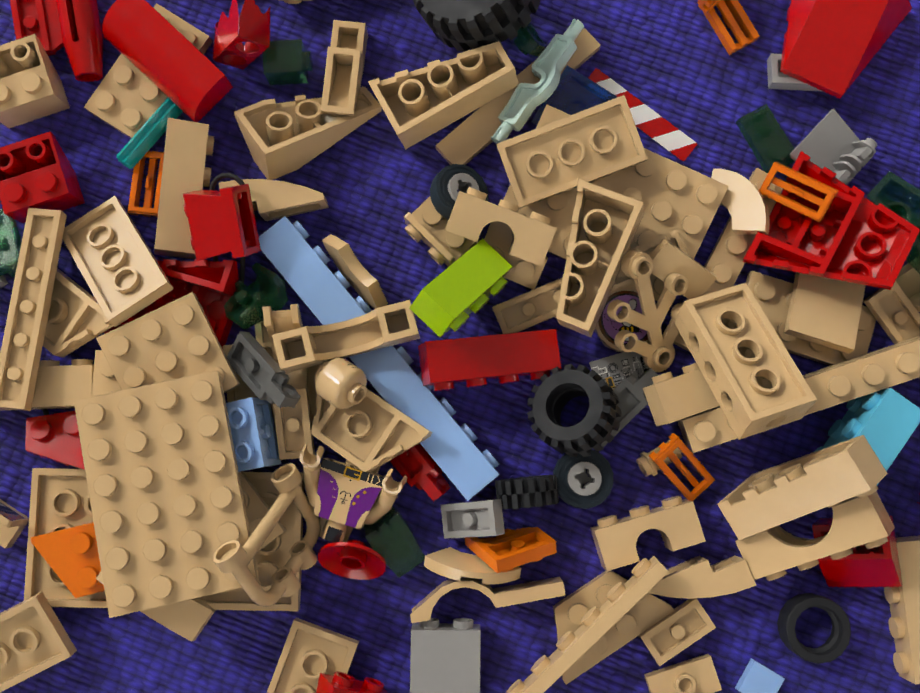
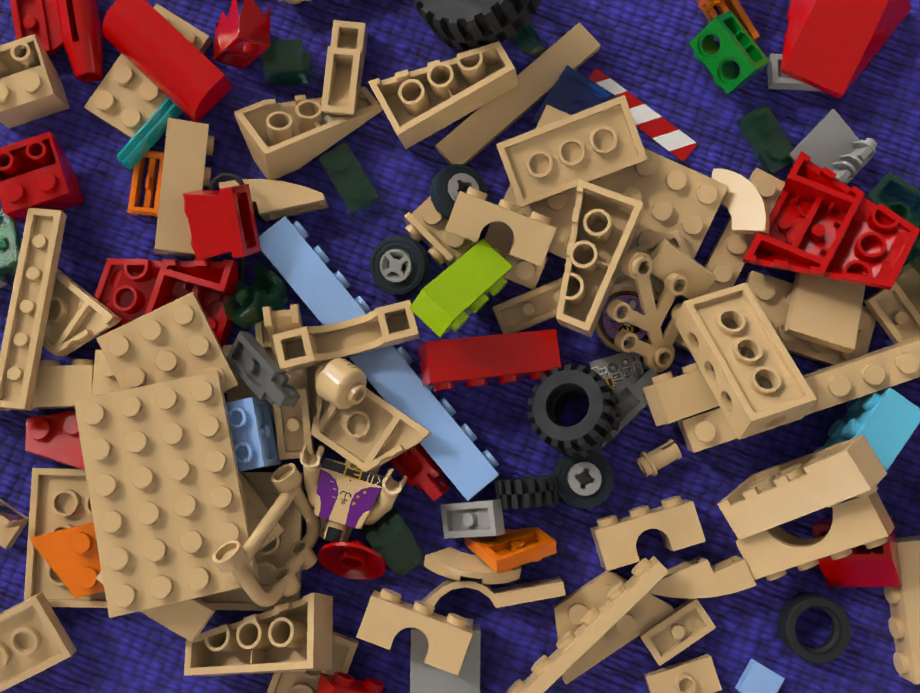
tan plate [63,196,174,327] -> none
tan tile [322,234,388,309] -> none
light aqua piece [491,19,584,144] -> none
orange tile [649,433,715,501] -> none
orange tile [759,162,839,222] -> none
none -> tan wedge [184,592,333,676]
none -> clear green plate [318,142,380,215]
none -> tan arch [356,588,473,676]
none -> black wheel [370,236,429,294]
none -> green brick [689,10,770,94]

